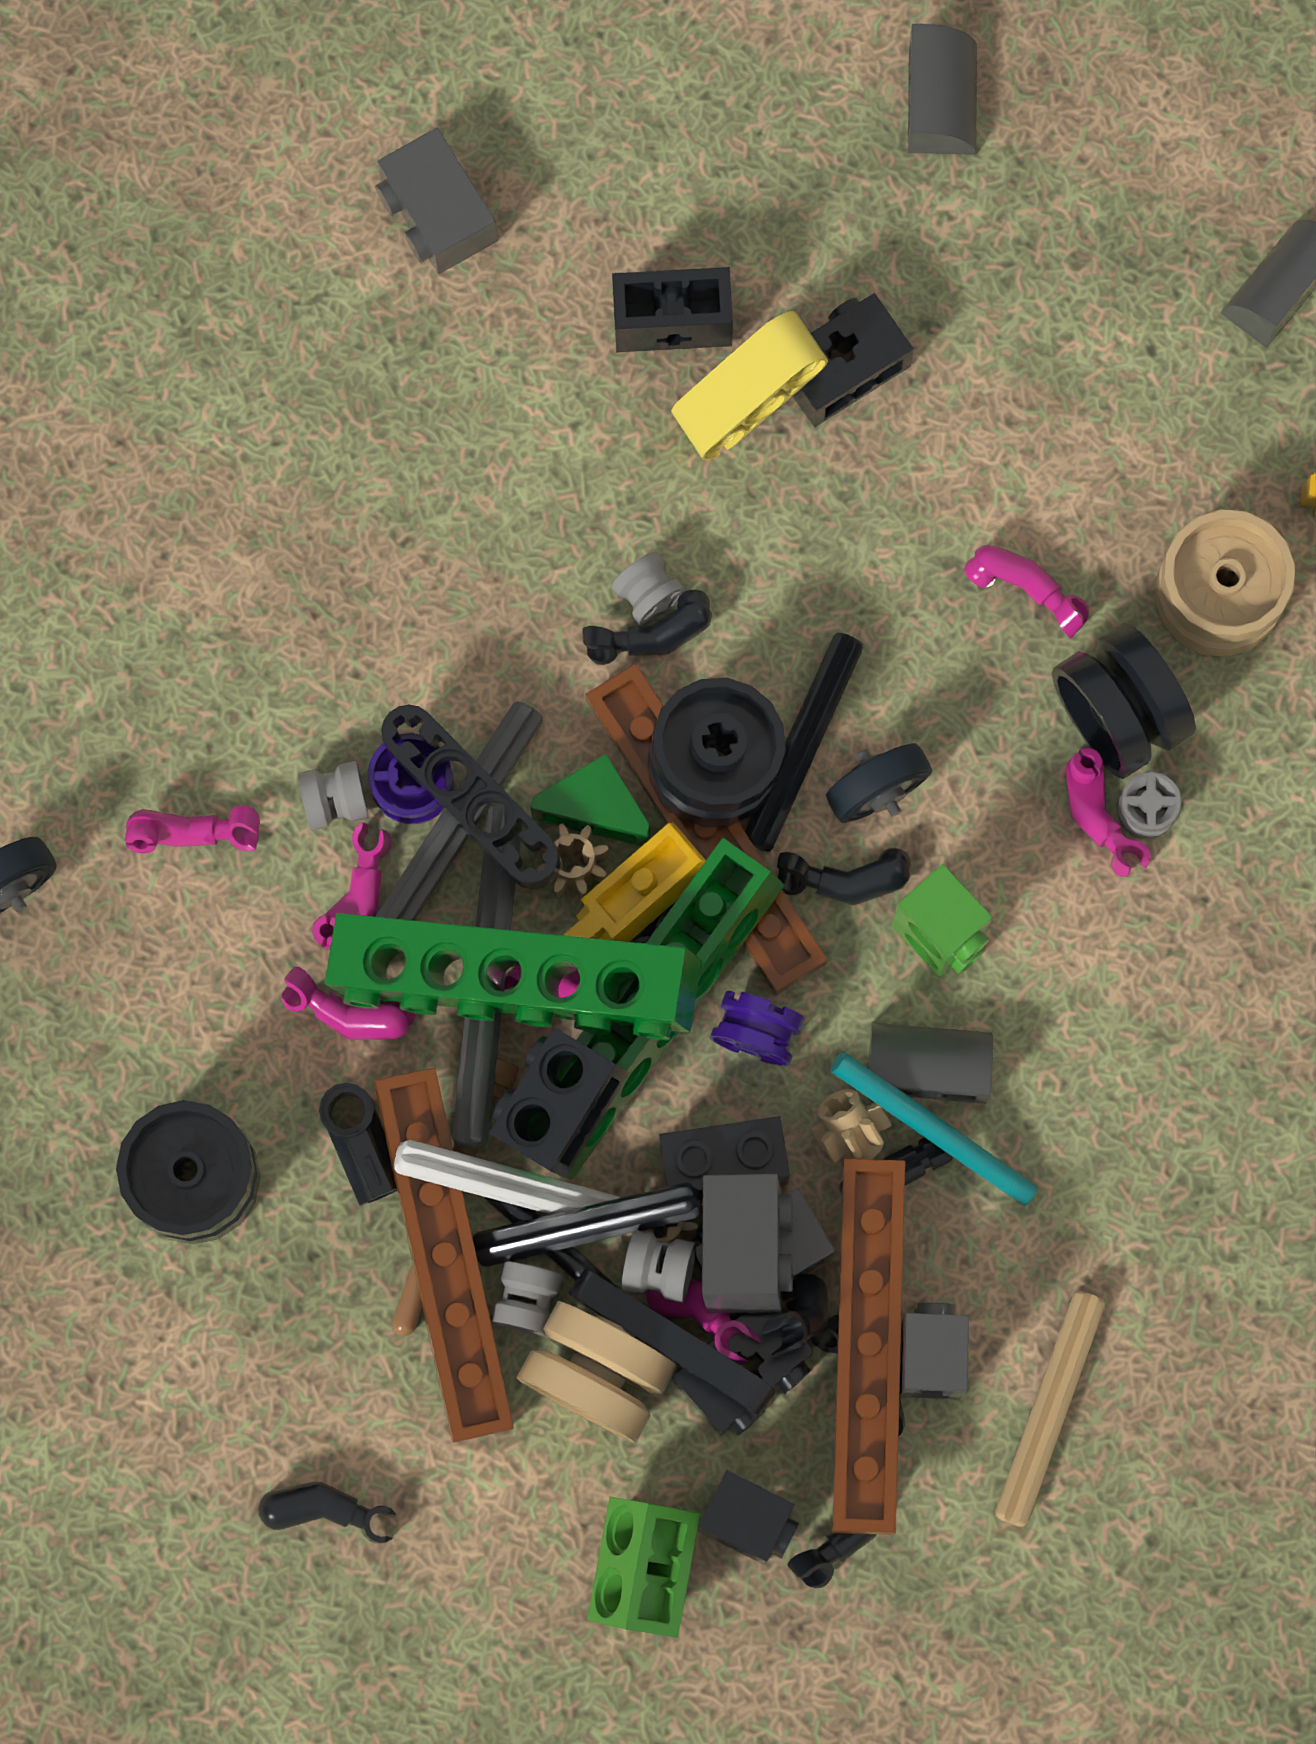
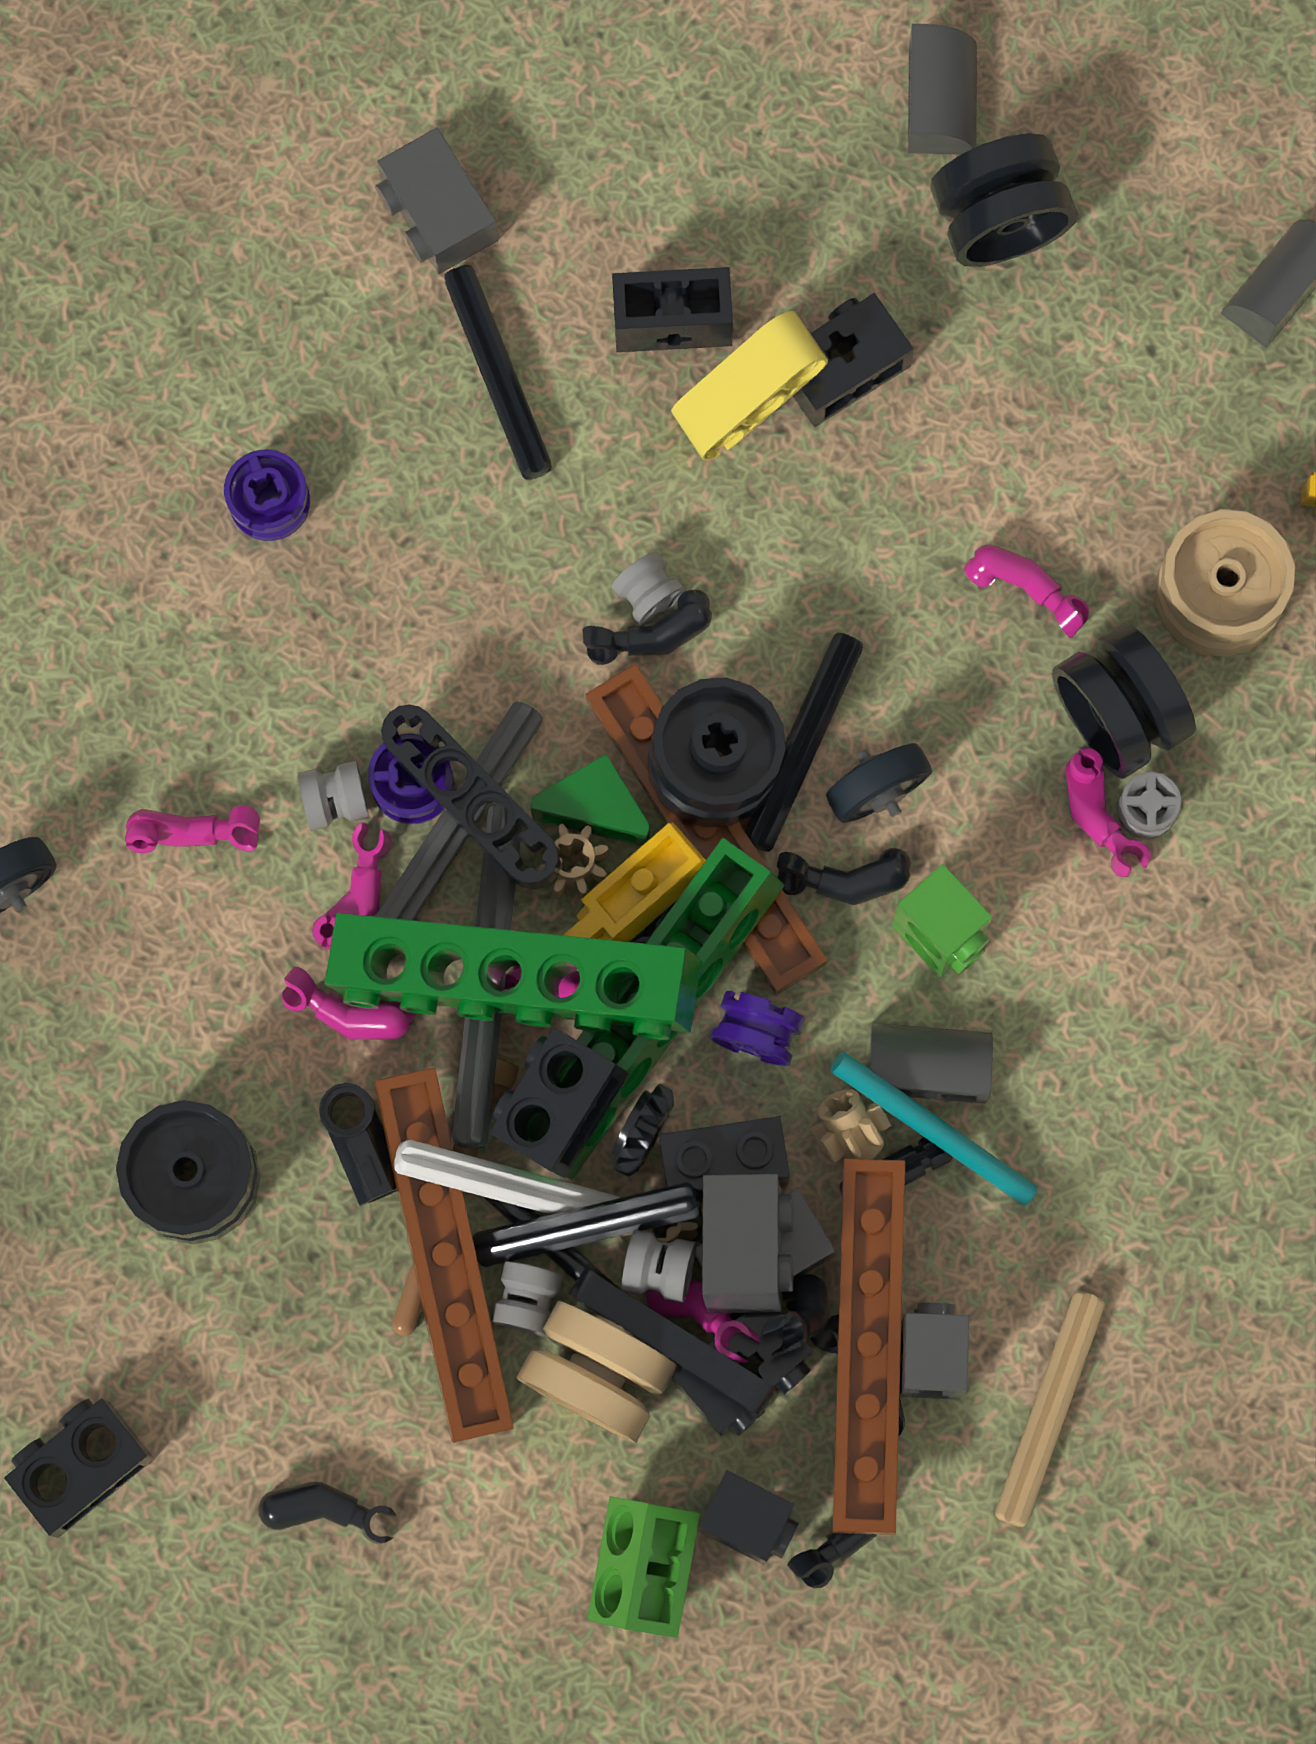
none -> black brick [4,1398,155,1538]
none -> dark purple wheel [224,449,310,541]
none -> black axle [444,265,552,480]
none -> black gear [612,1083,674,1177]
none -> black wheel [930,133,1078,267]

